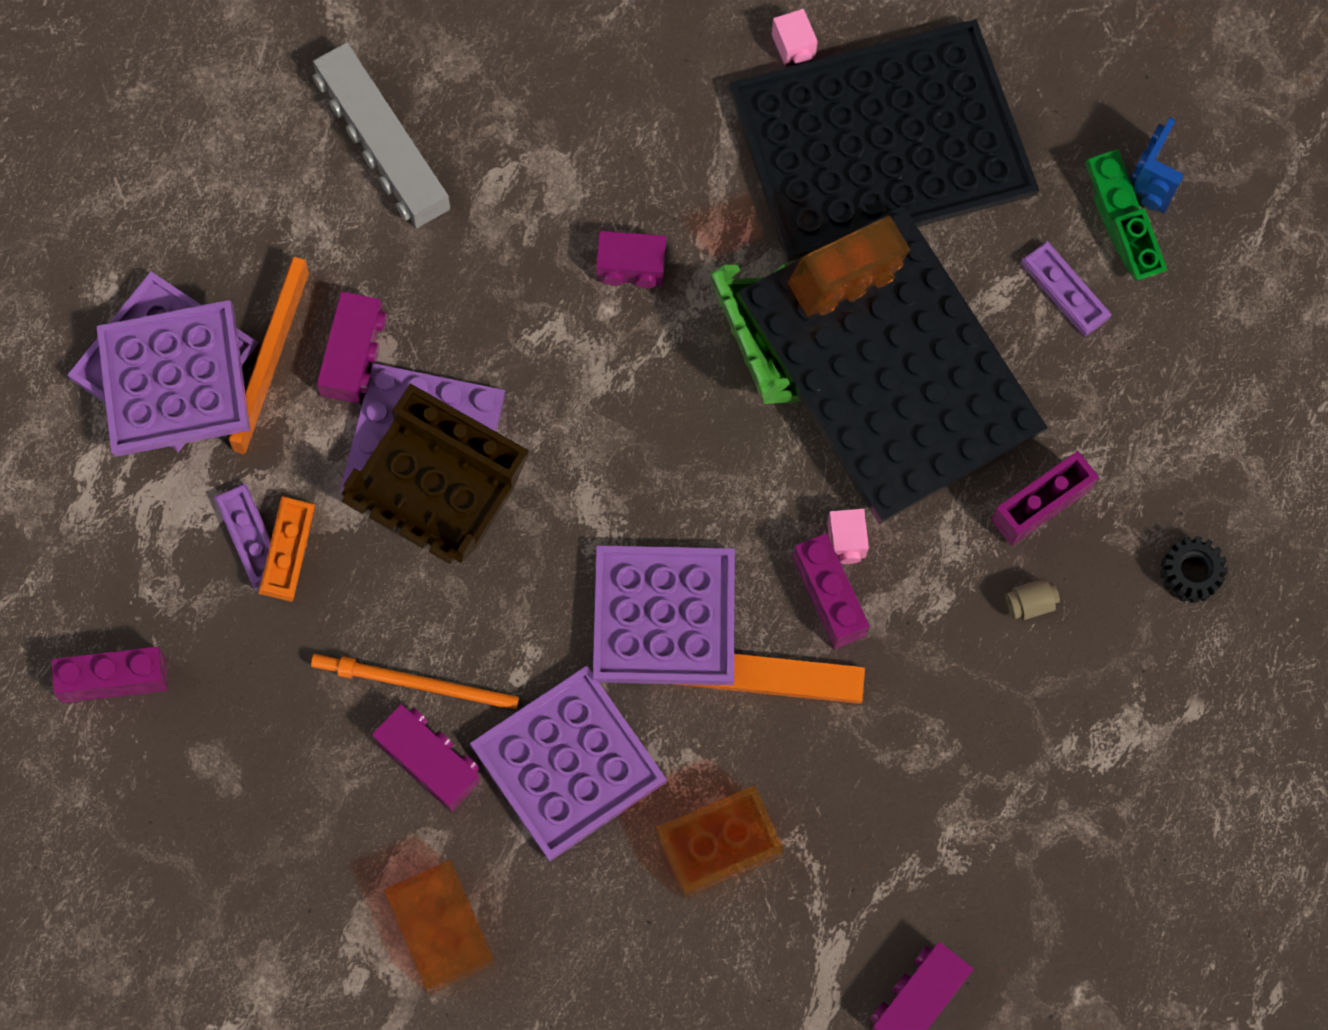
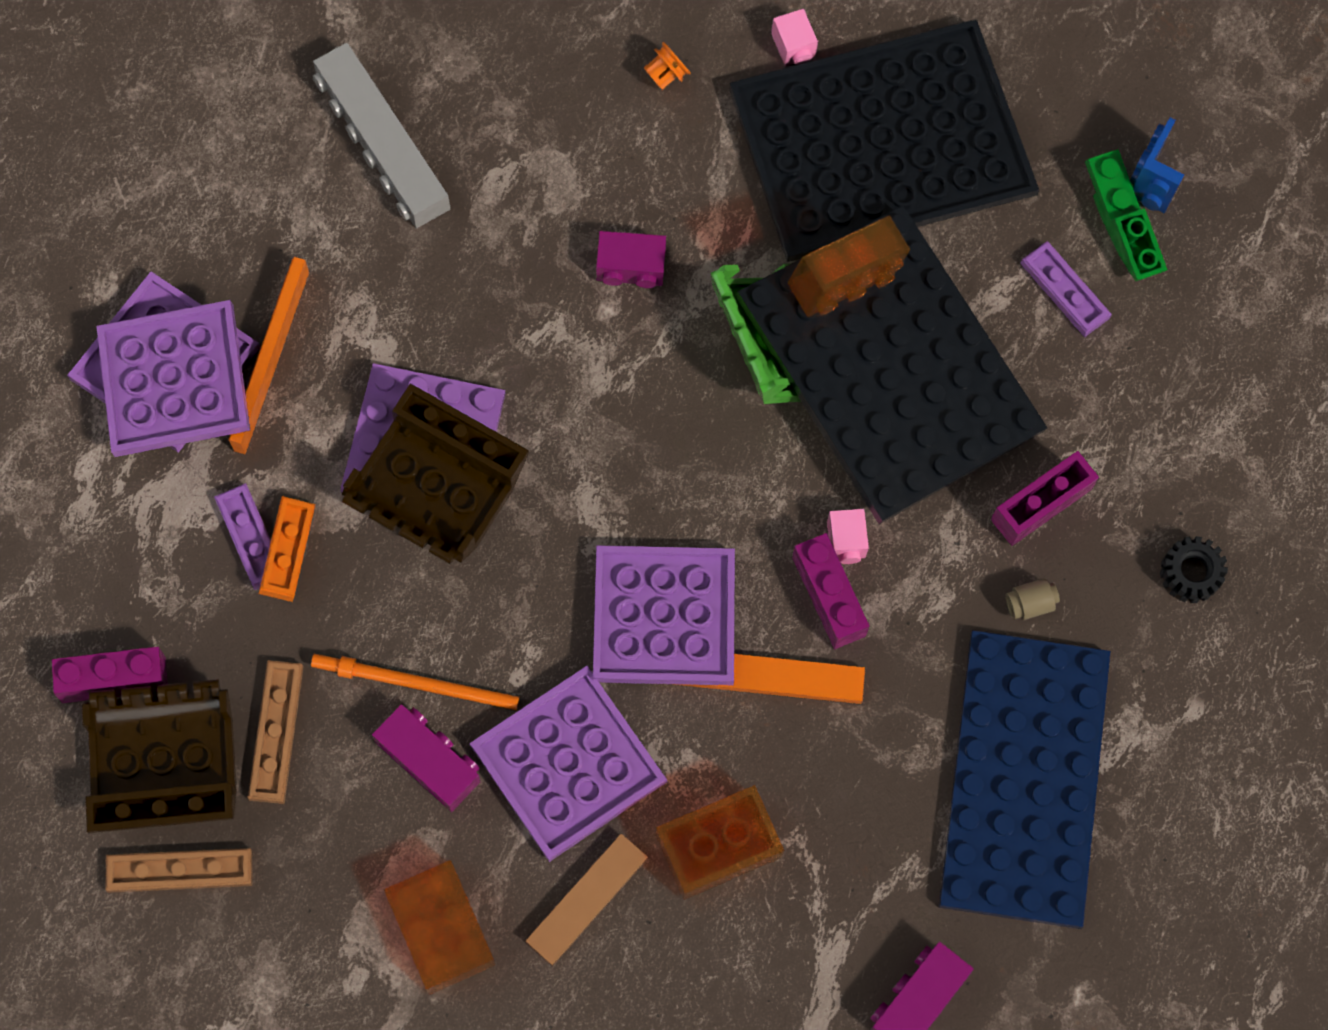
magenta brick [317,291,387,404] -> none
none -> dark brown slope [82,679,237,833]
none -> medium nougat tile [106,848,252,893]
none -> medium nougat tile [248,660,304,804]
none -> medium nougat tile [525,834,648,967]
none -> orange piece [644,42,691,90]
none -> dark blue plate [939,630,1111,929]

